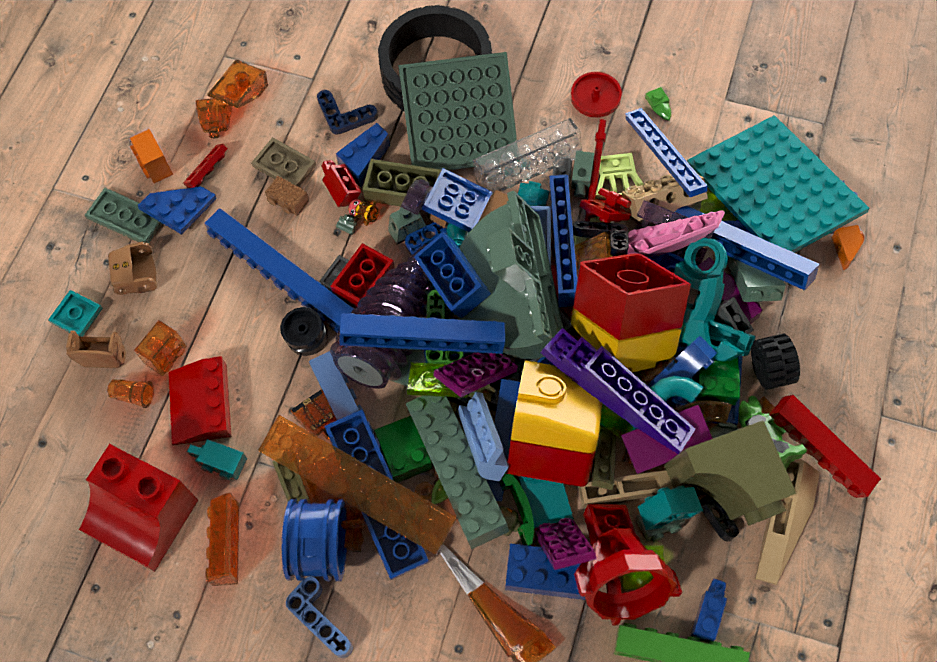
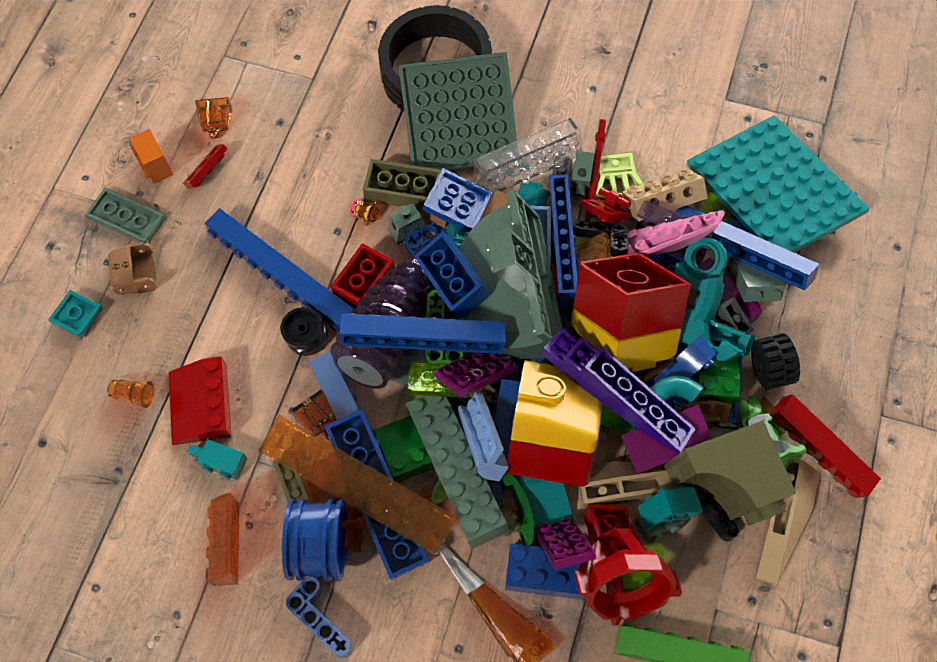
medium nougat piece [66,331,126,368] -> none
red brick [78,443,199,572] -> none
clear orange brick [134,320,187,376] -> none
blue plate [138,186,216,235] -> none
clear orange slope [207,59,268,108] -> none
dark tan plate [251,137,316,187] -> none
medium nougat brick [265,176,309,216] -> none
dark blue beam [317,90,378,135] -> none
dark grey plate [319,255,349,292] -> none
red hinge [321,160,361,208] -> none
blue wedge [336,123,390,187] -> none
sand green plate [336,214,357,235] -> none
clear purple hinge [401,179,433,215] -> none
red piece [571,72,622,118] -> none
olive plate [592,426,616,490] -> none
plate [625,108,707,197] -> none
bright green plate [645,87,671,121] -> none
blue hinge [690,579,727,643] -> none
orange slope [831,225,864,270] -> none

